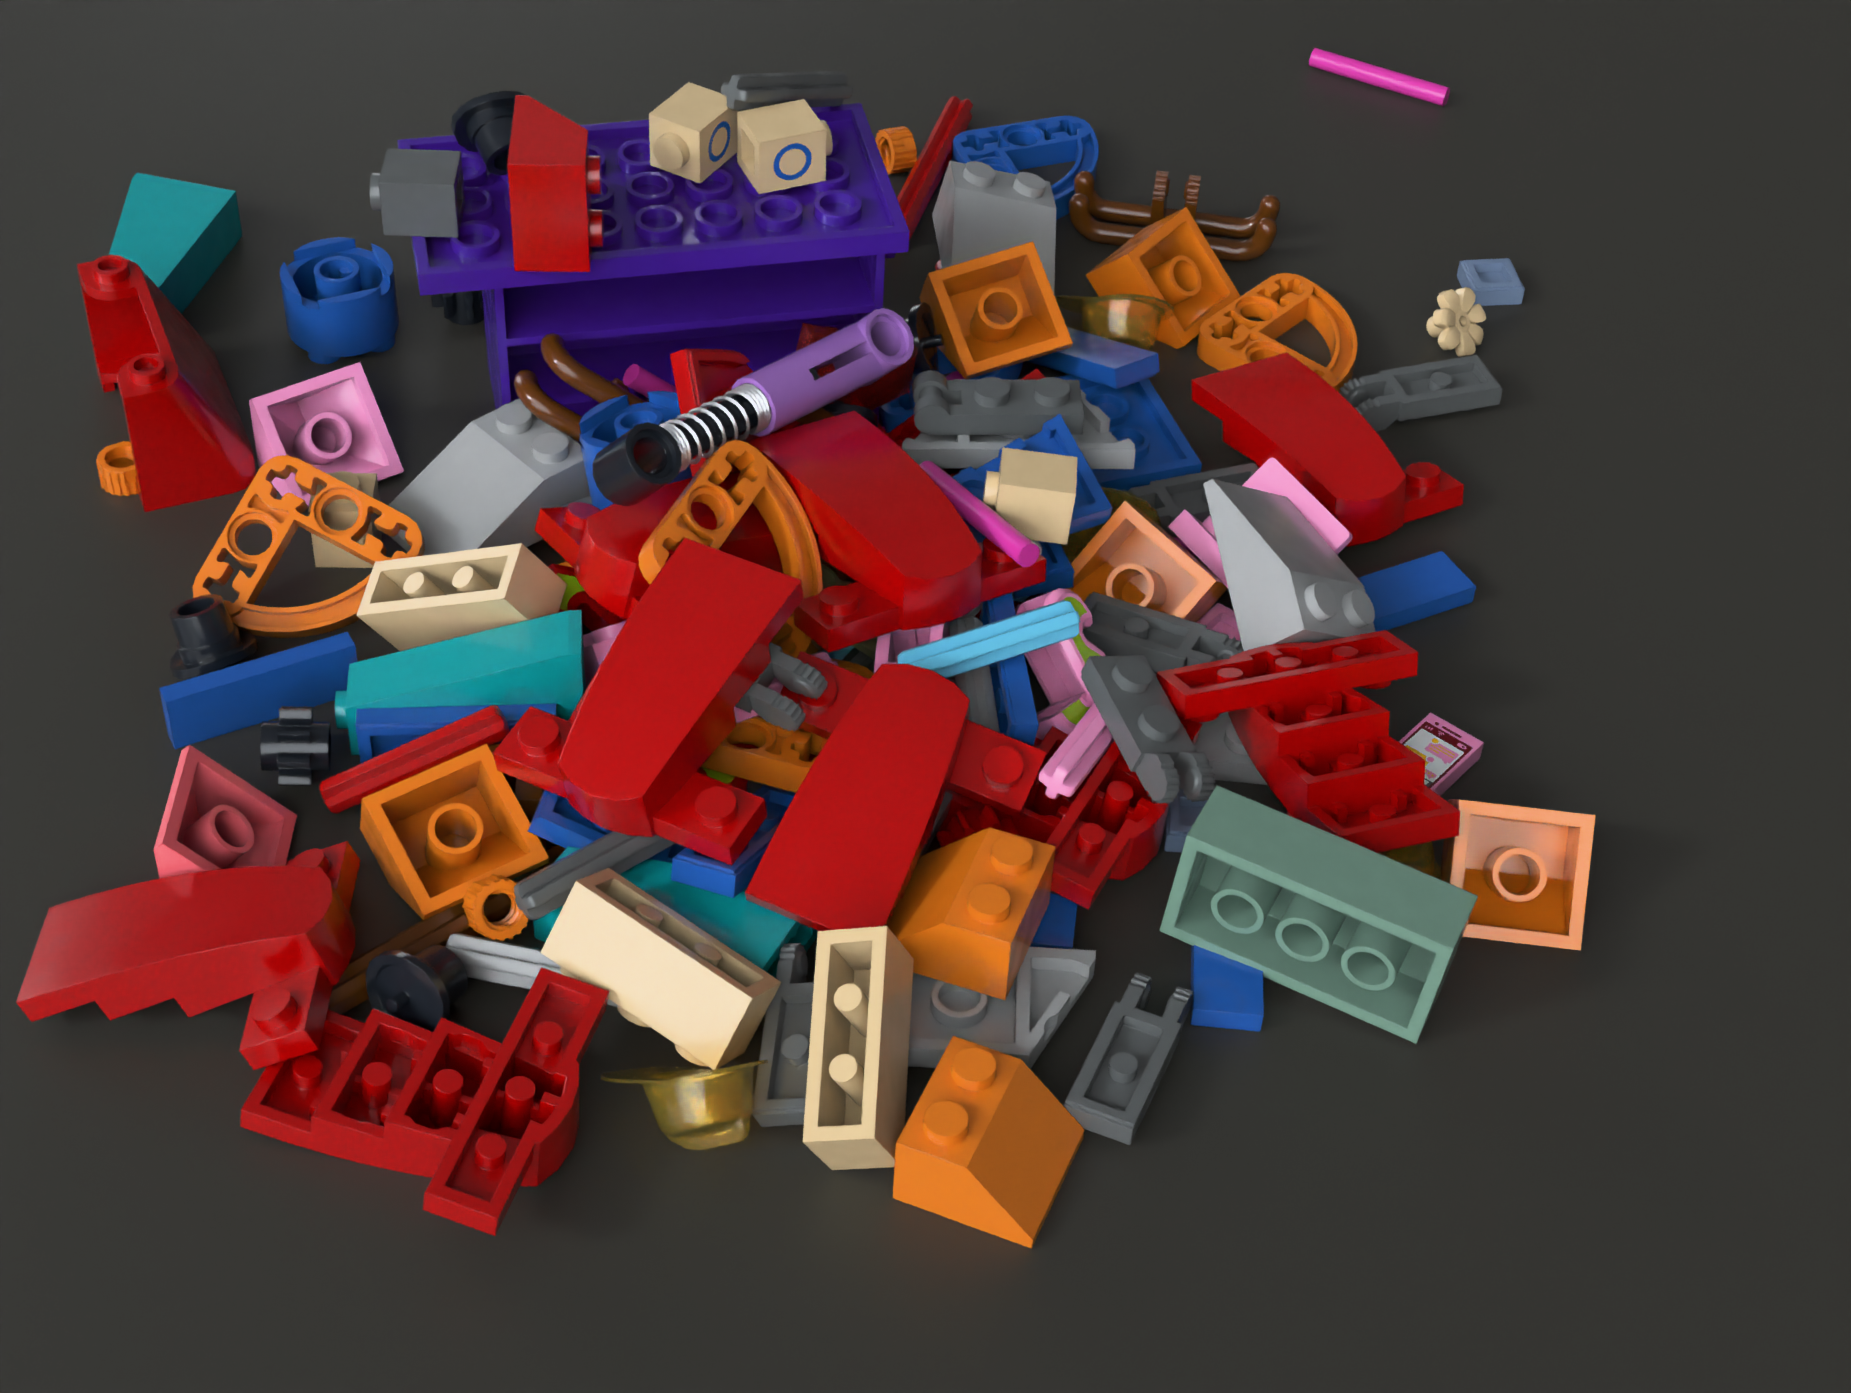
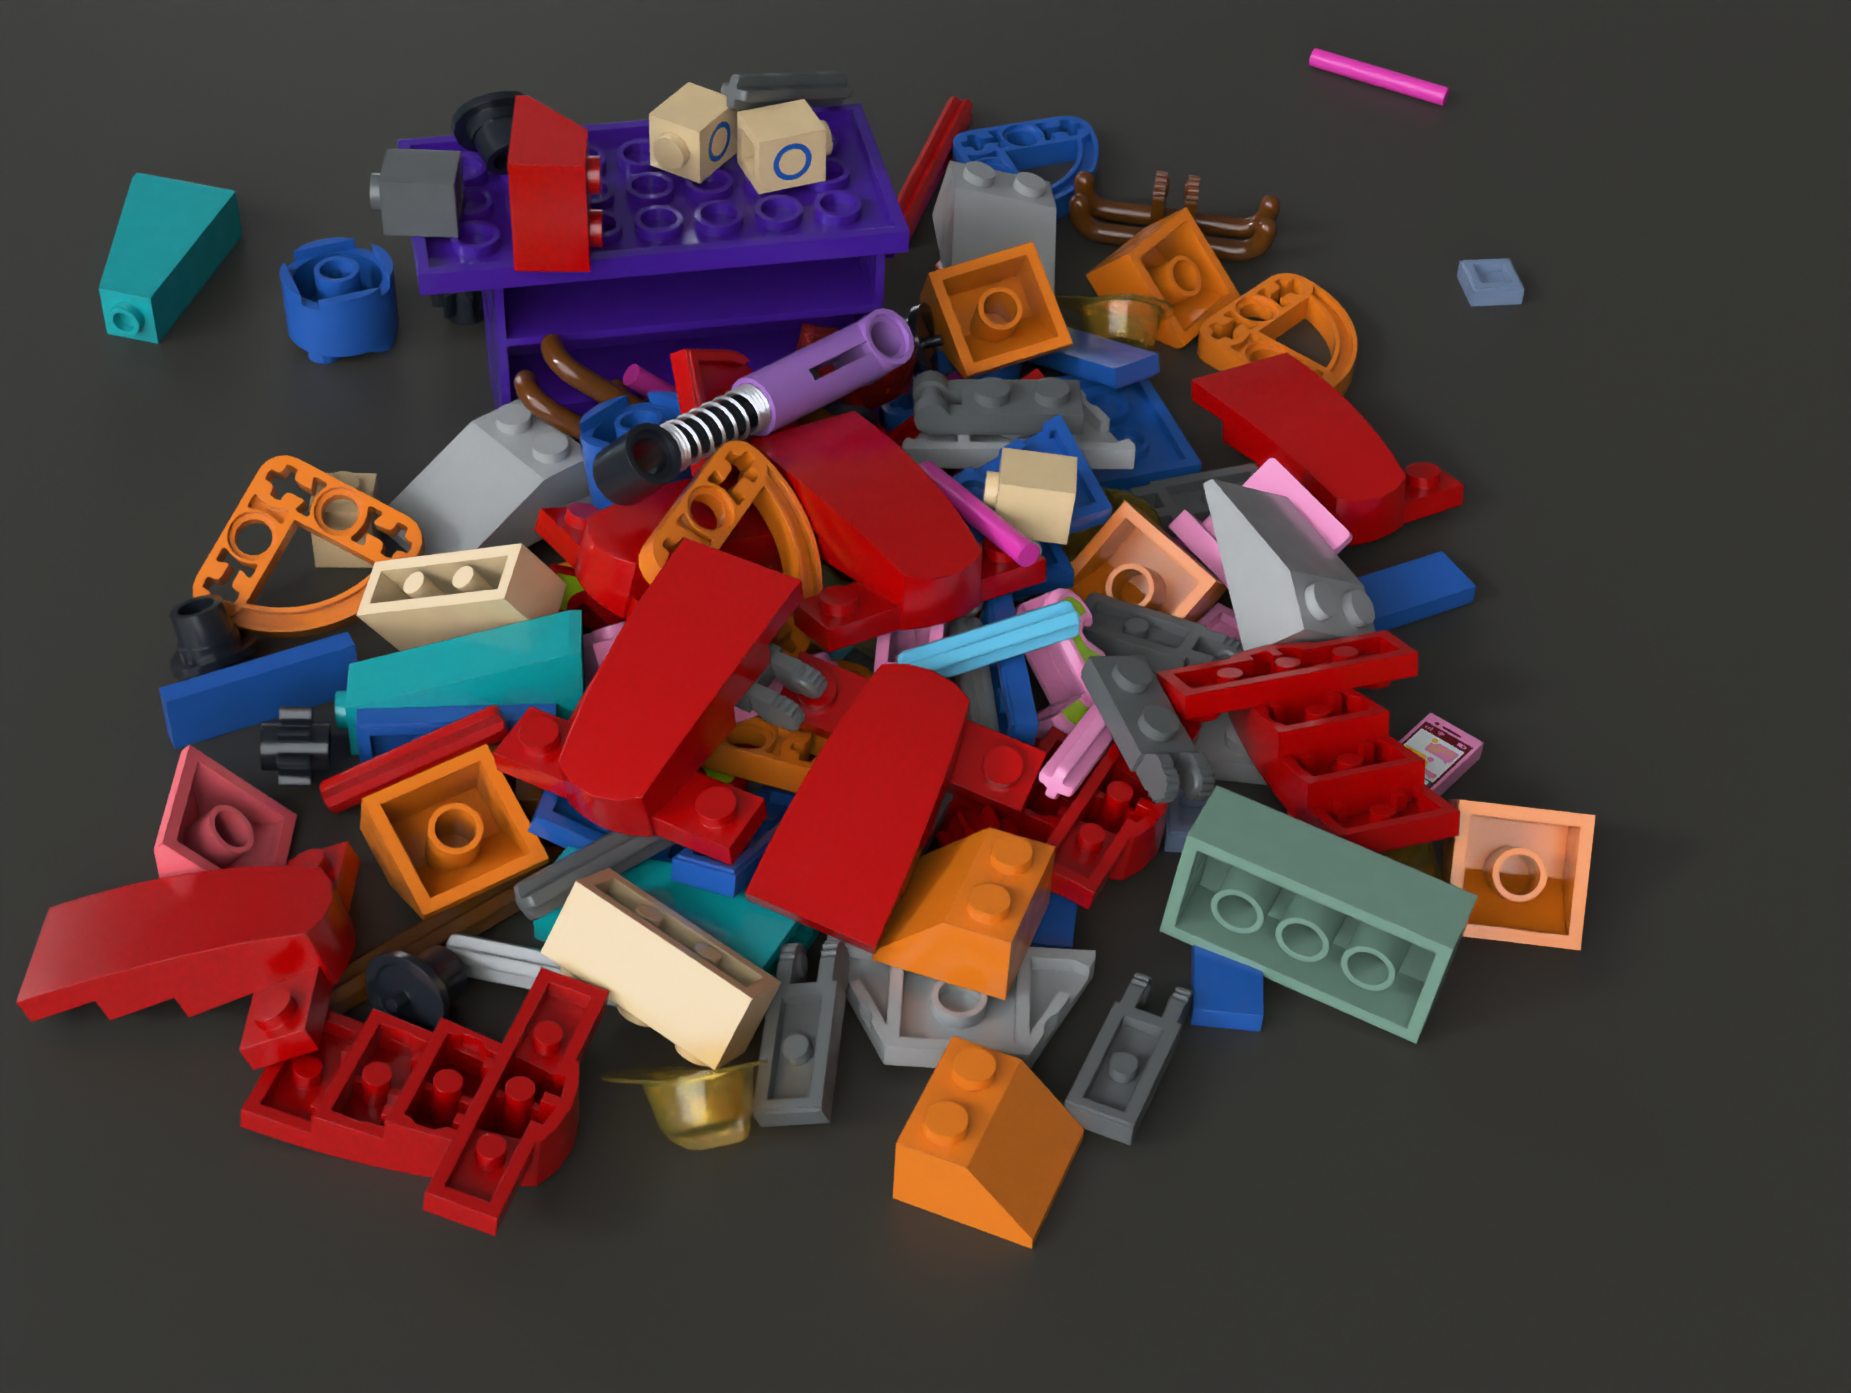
red windscreen [77,255,256,512] -> none
orange axle [96,441,138,496] -> none
bright pink slope [249,362,404,507] -> none
orange axle [462,874,528,941] -> none
tan brick [803,926,914,1170] -> none
orange axle [875,126,917,175] -> none
dark grey hinge [1339,355,1503,431] -> none
tan plant [1426,287,1486,357] -> none

